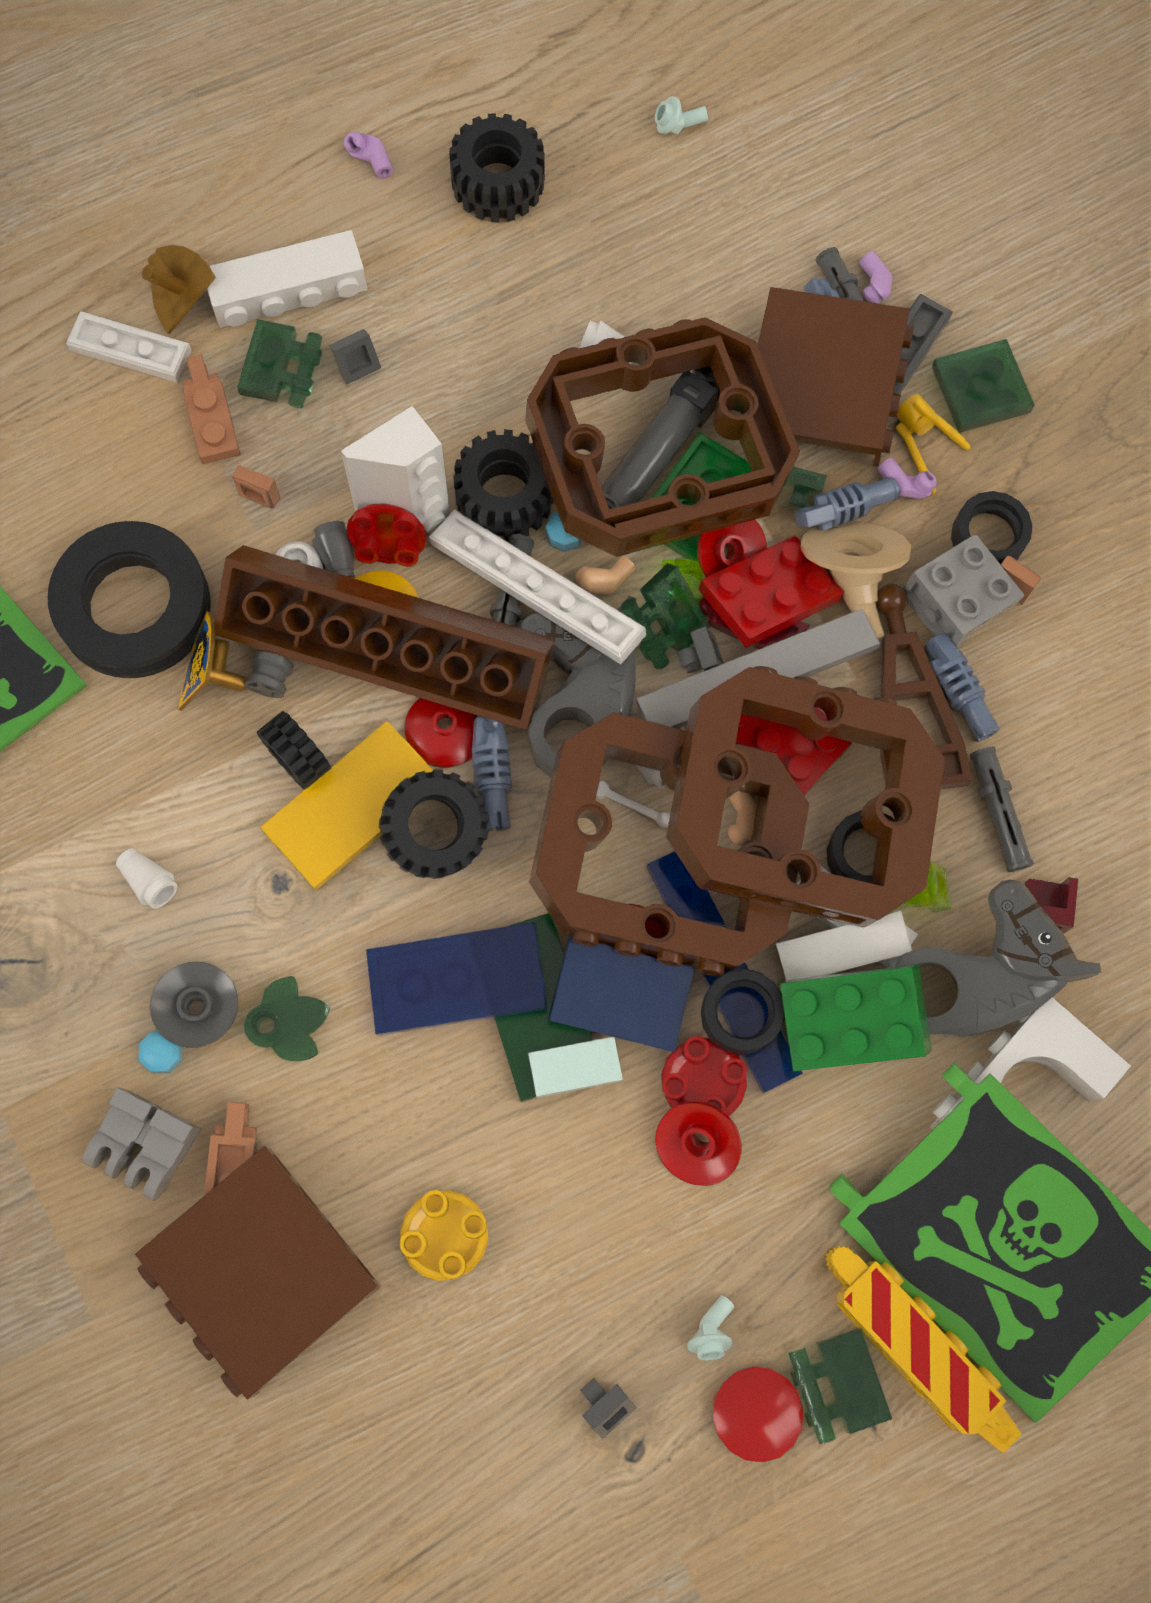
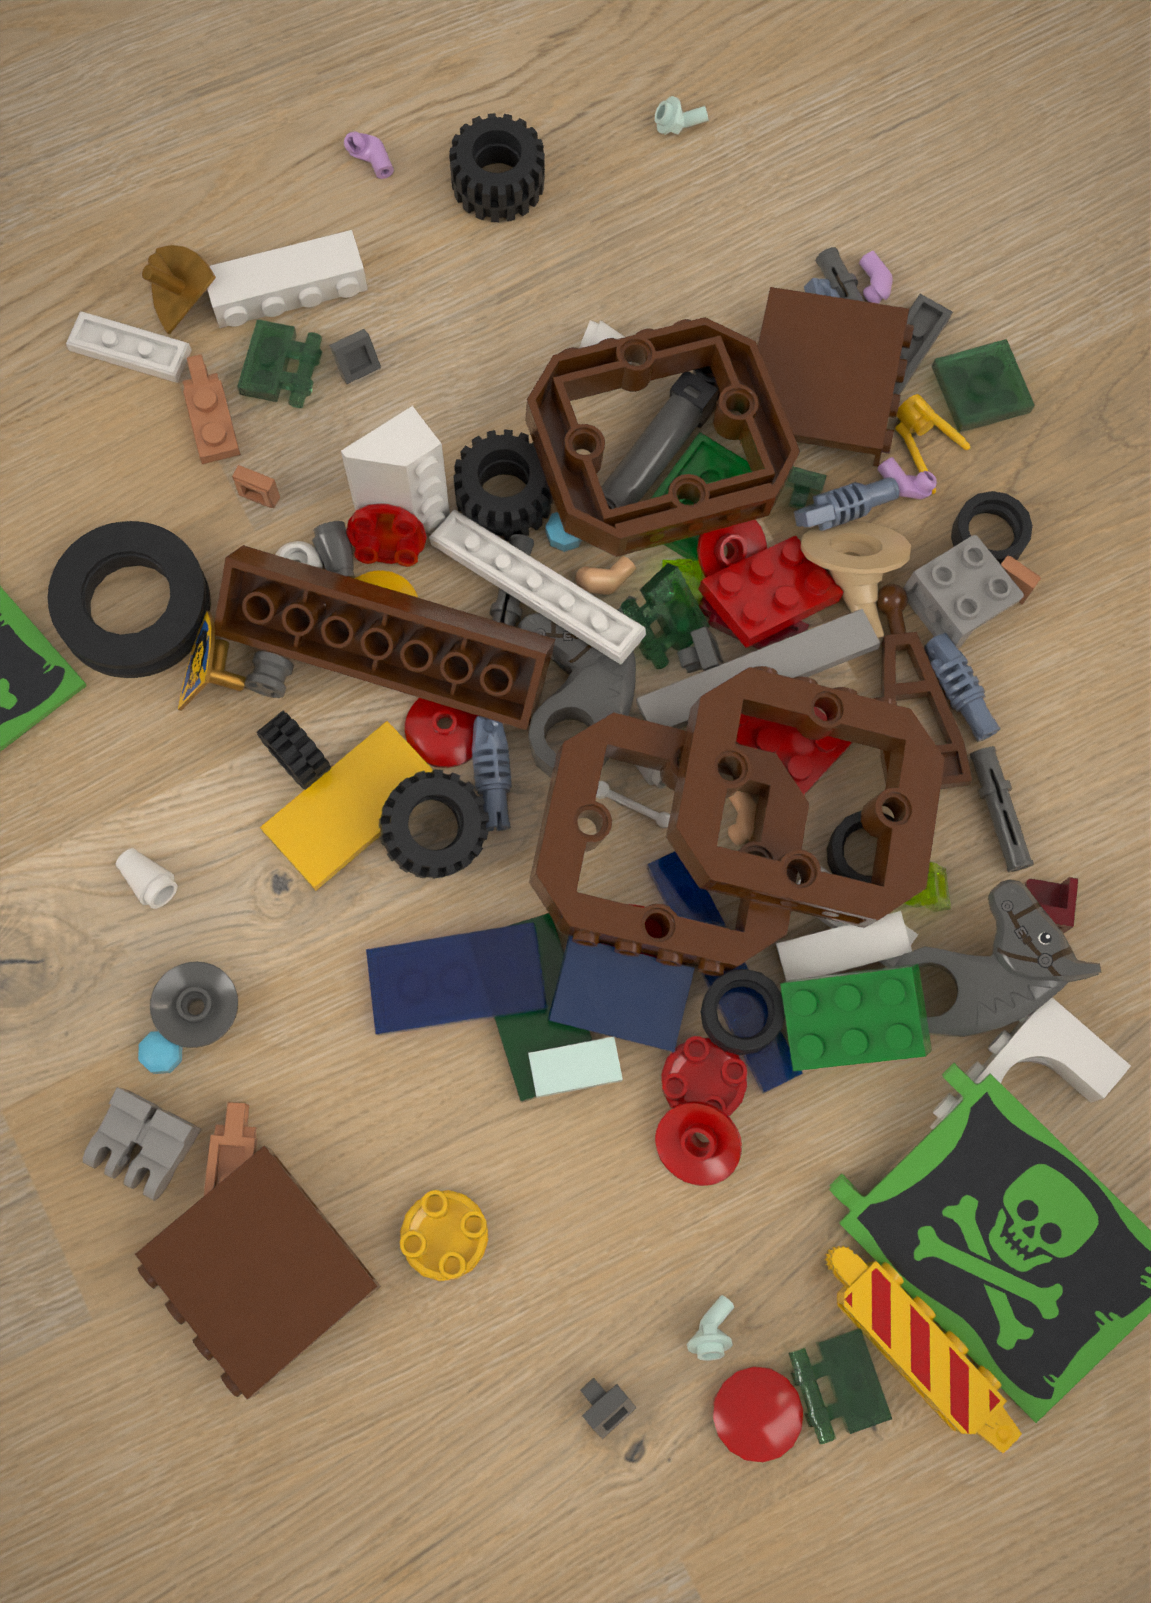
clear green plate [244,976,330,1061] -> none

